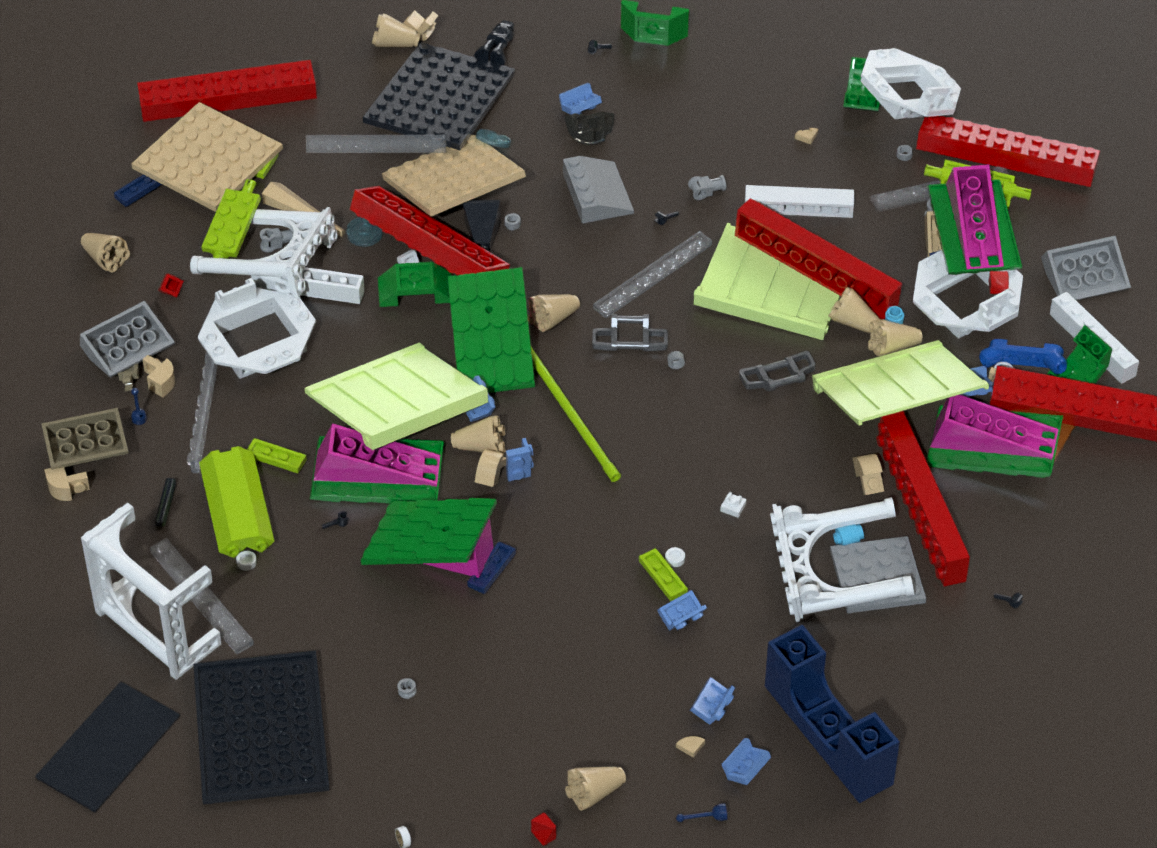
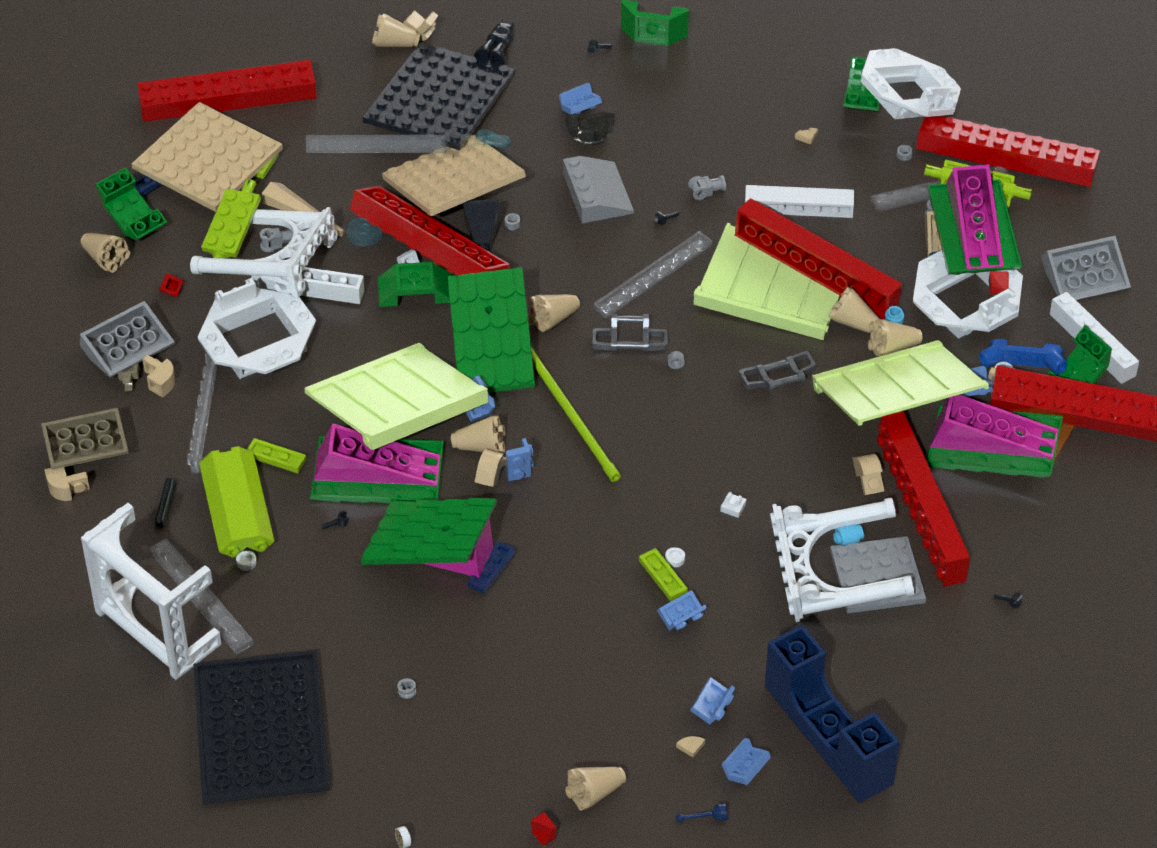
black piece [35,681,180,813] -> none
dark blue hinge [131,388,147,425] -> none
none -> green slope [95,167,167,240]

